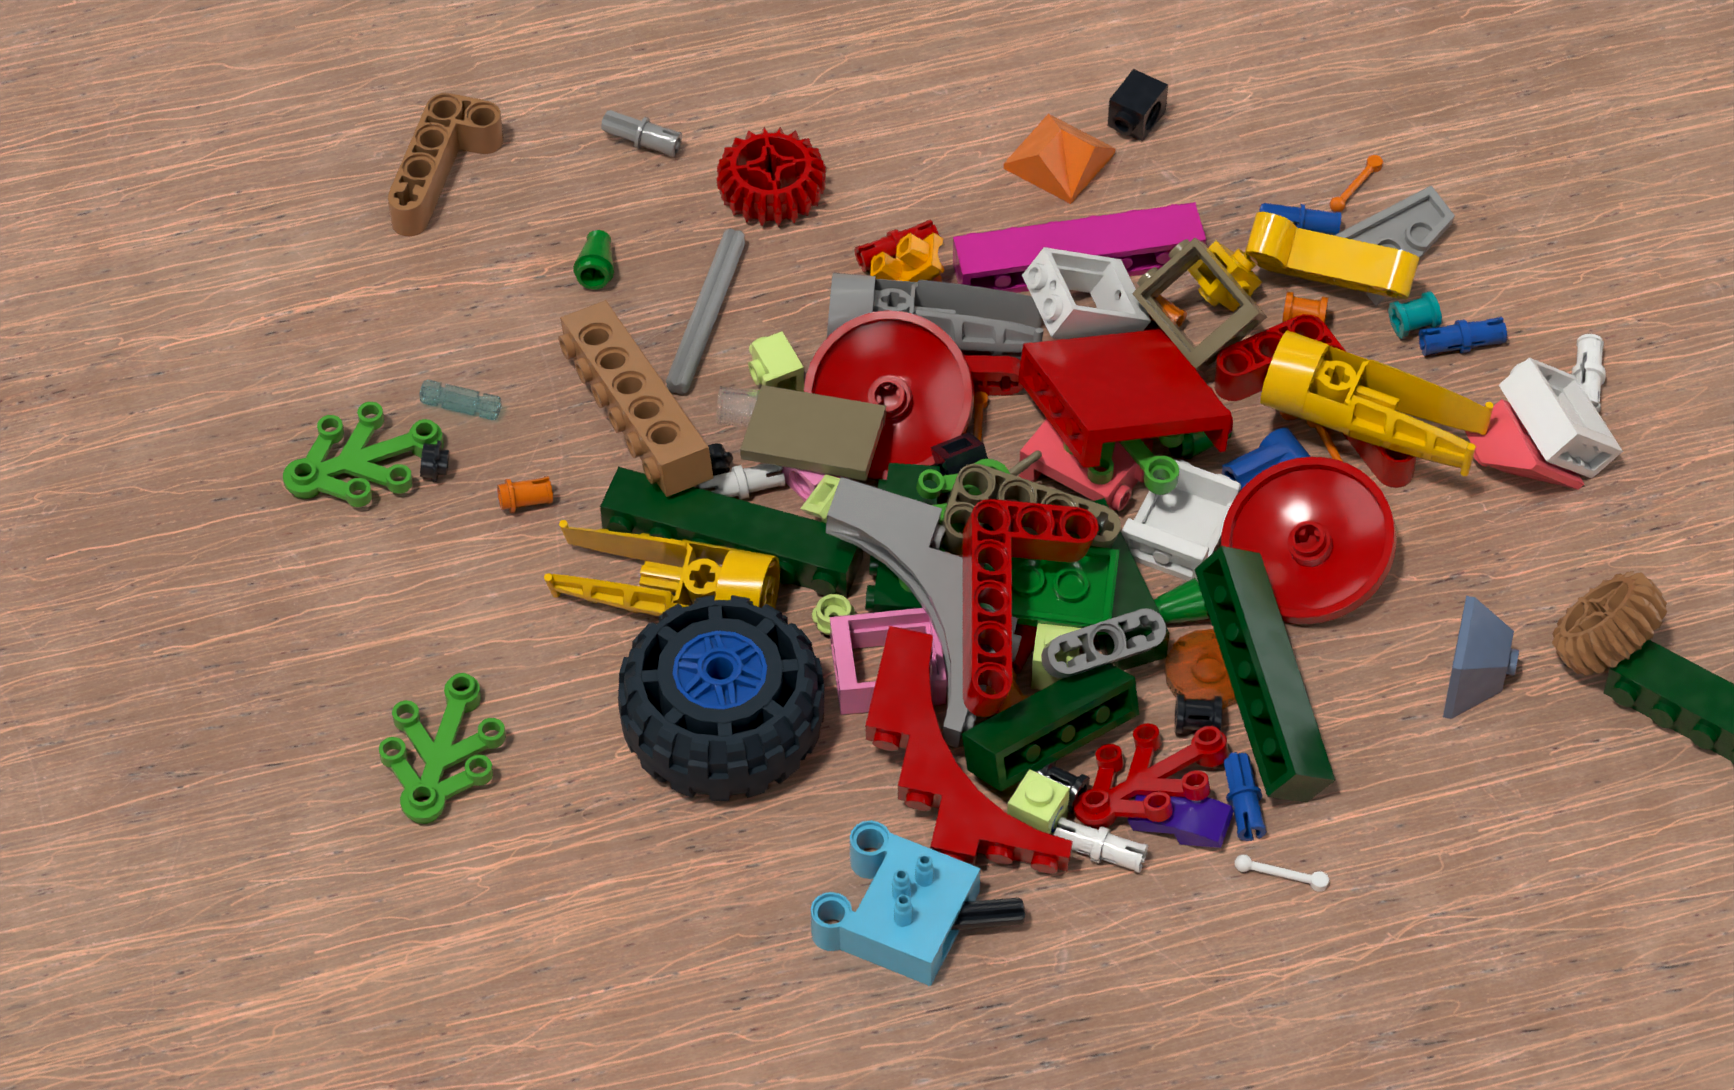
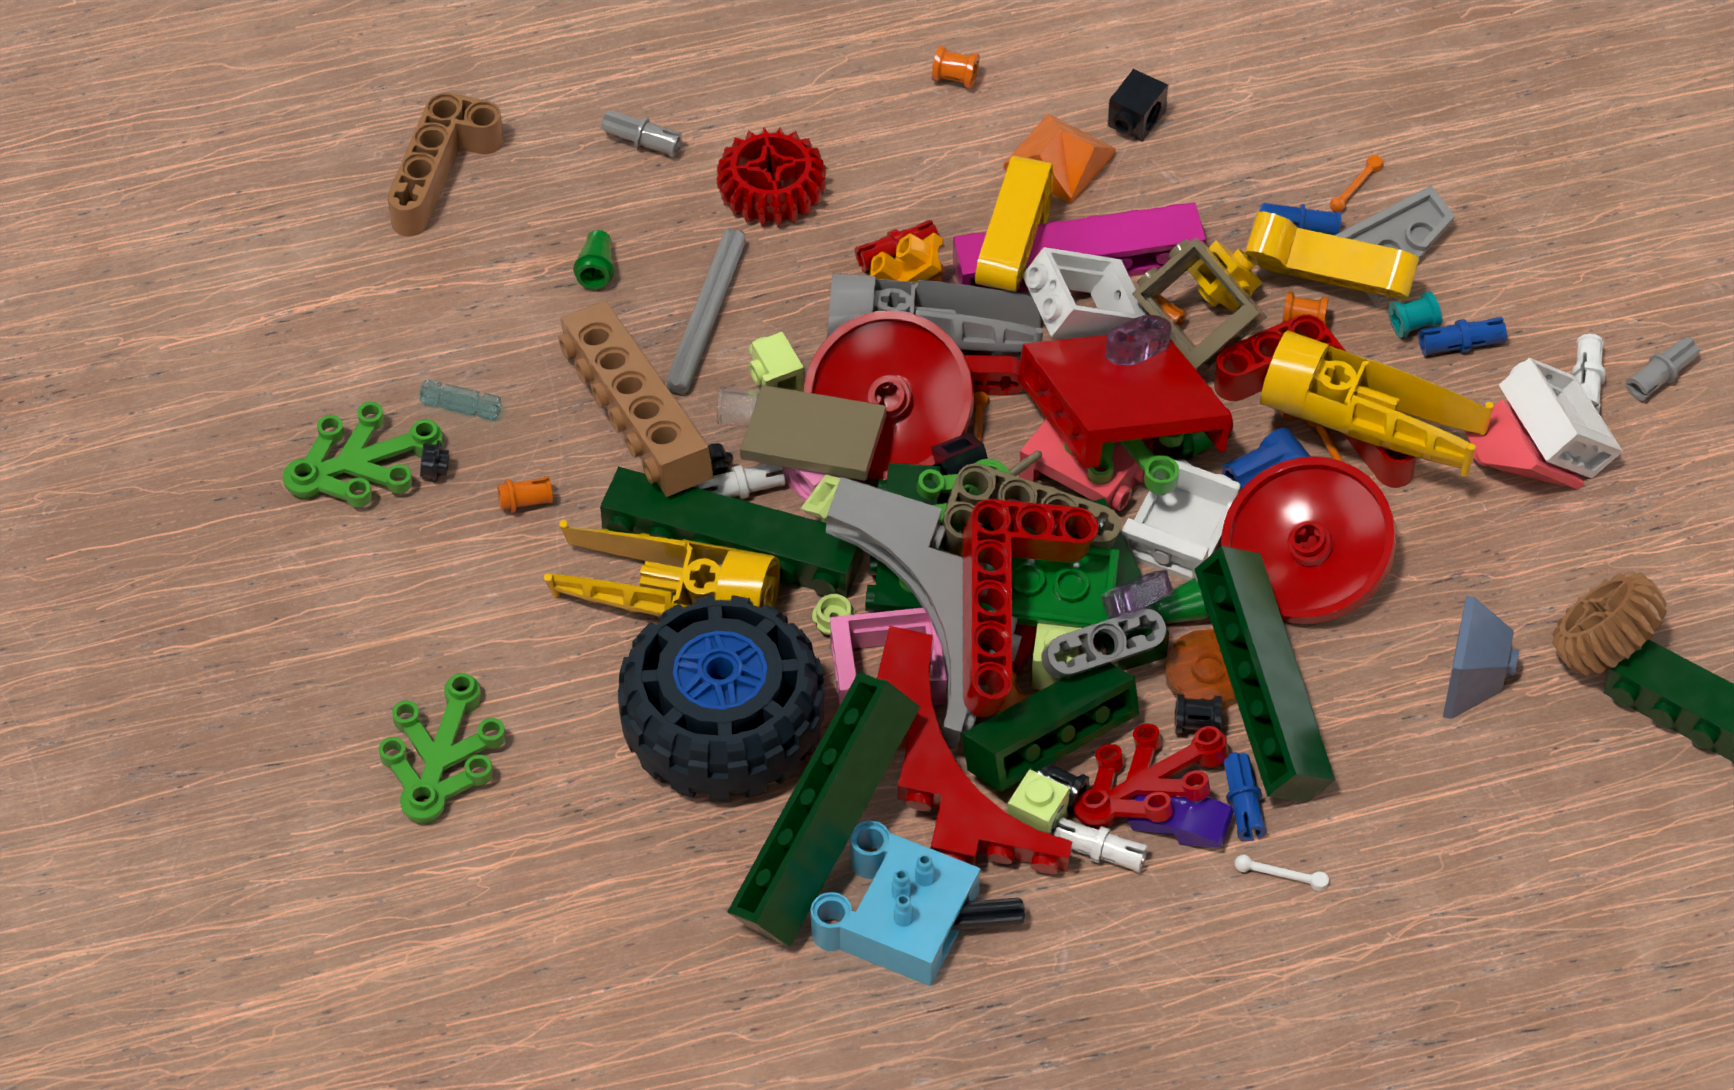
none -> dark green brick [727,672,920,947]
none -> orange bush [932,46,980,89]
none -> yellow beam [975,155,1053,292]
none -> clear purple beam [1100,570,1174,618]
none -> beam [1104,315,1172,366]
none -> light grey axle [1626,337,1700,401]

